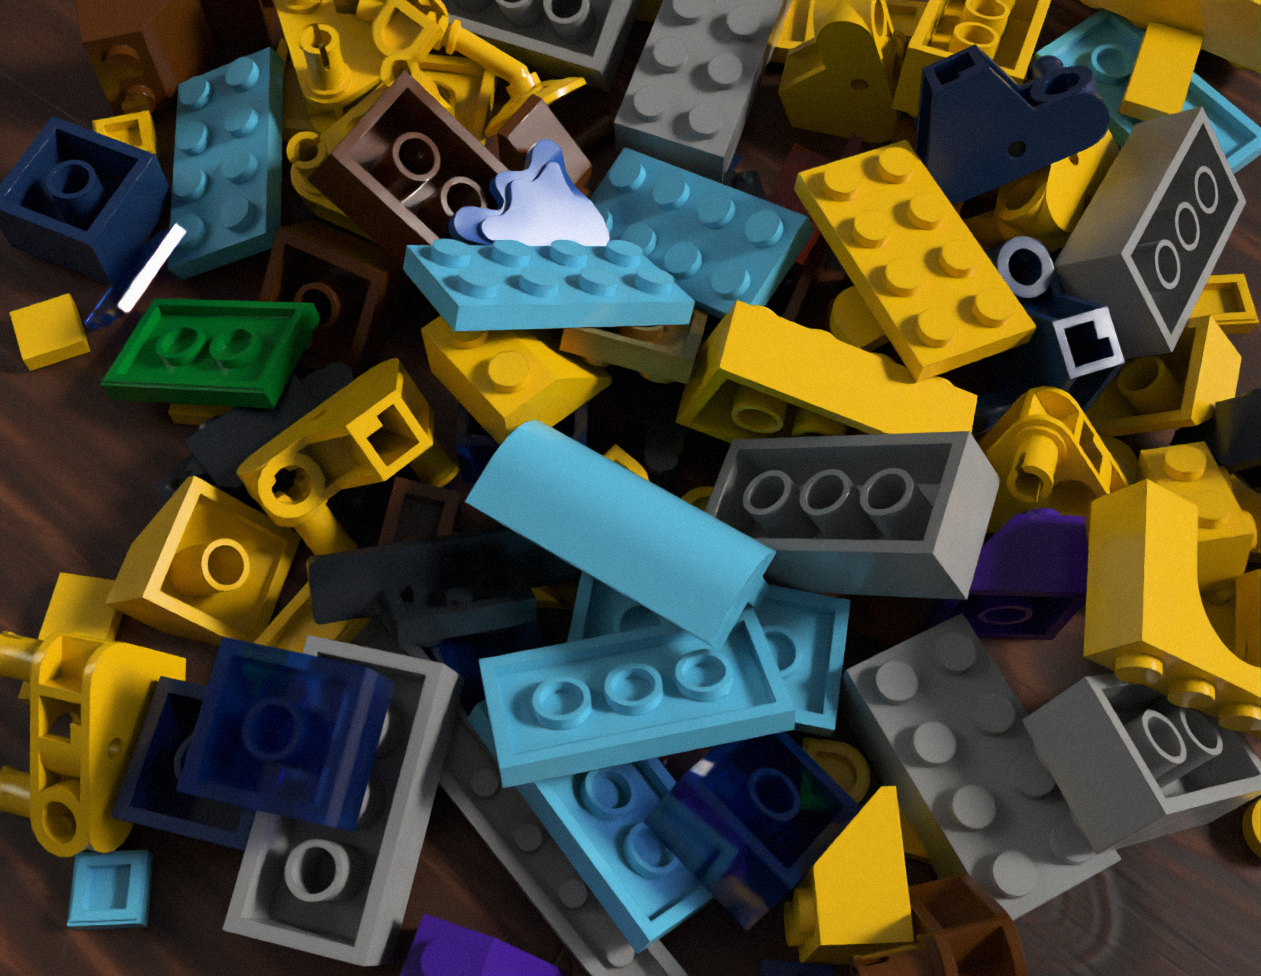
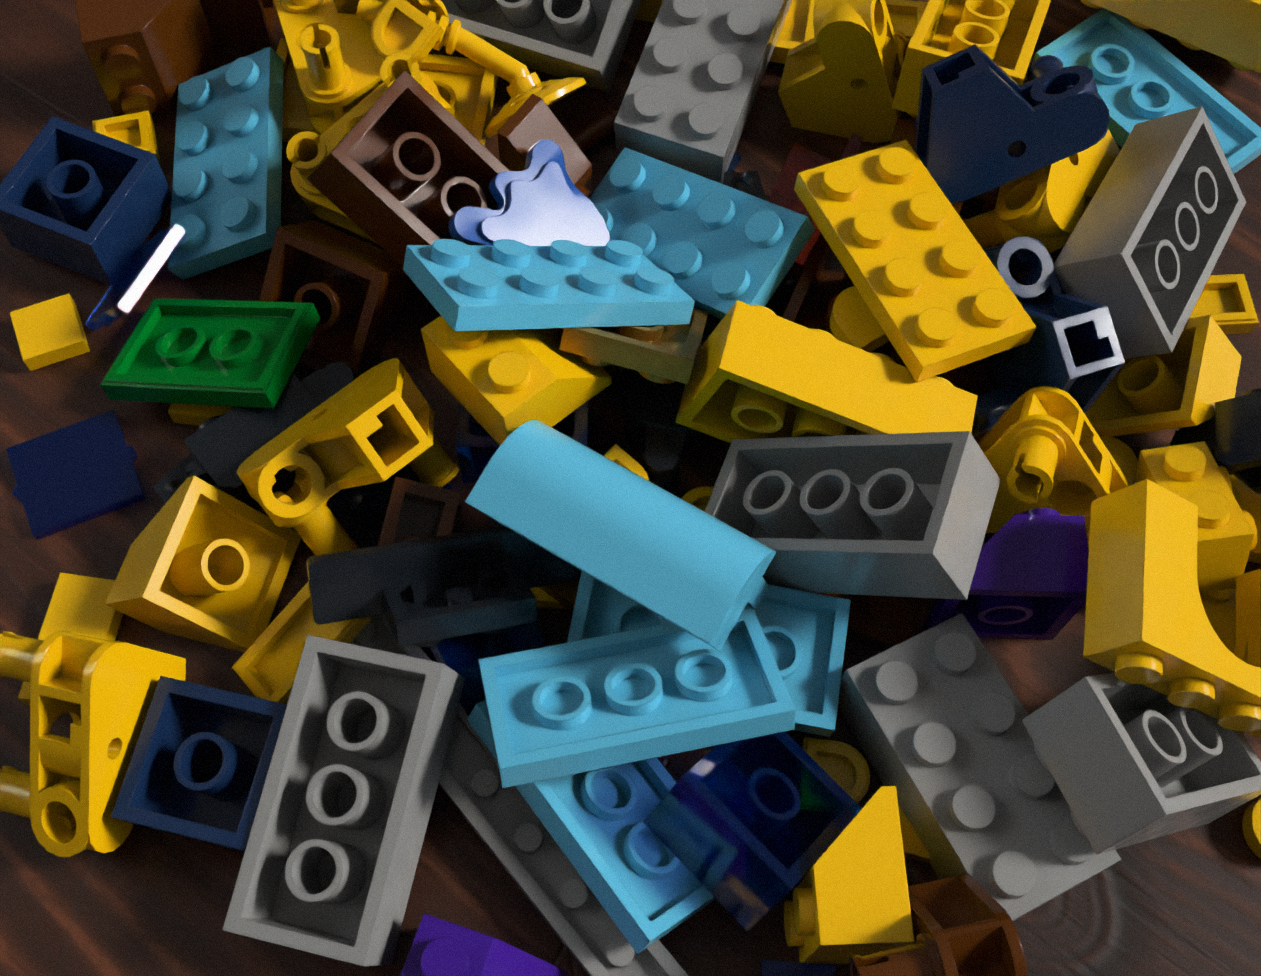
medium azure tile [67,850,155,930] -> none
clear blue brick [176,637,395,832] -> none
yellow tile [1118,21,1203,121] -> none
none -> clear blue piece [6,410,146,540]

